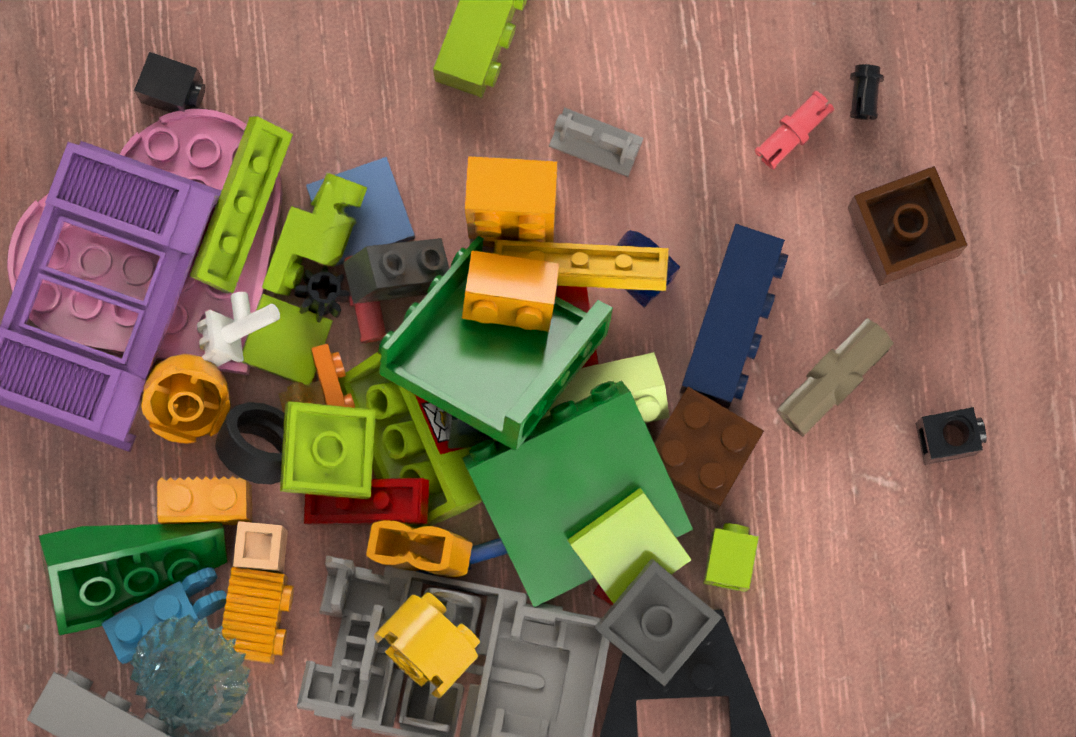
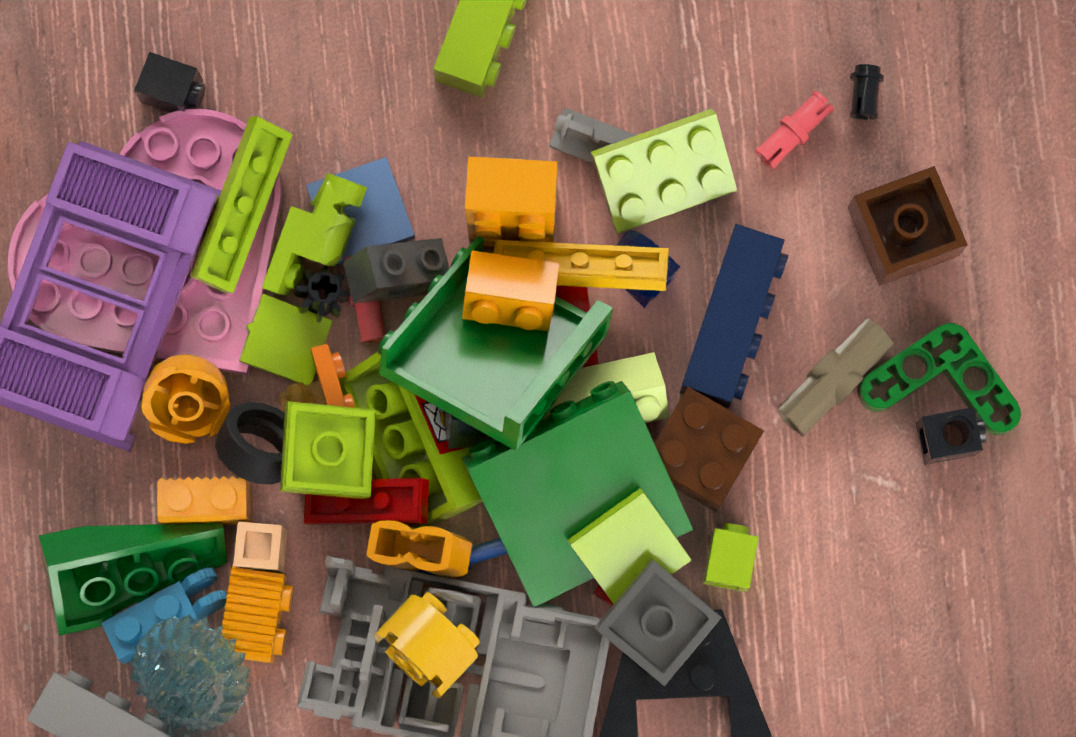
white arm [197,292,280,367] -> none
none -> plate [591,108,737,234]
none -> green beam [858,323,1021,435]

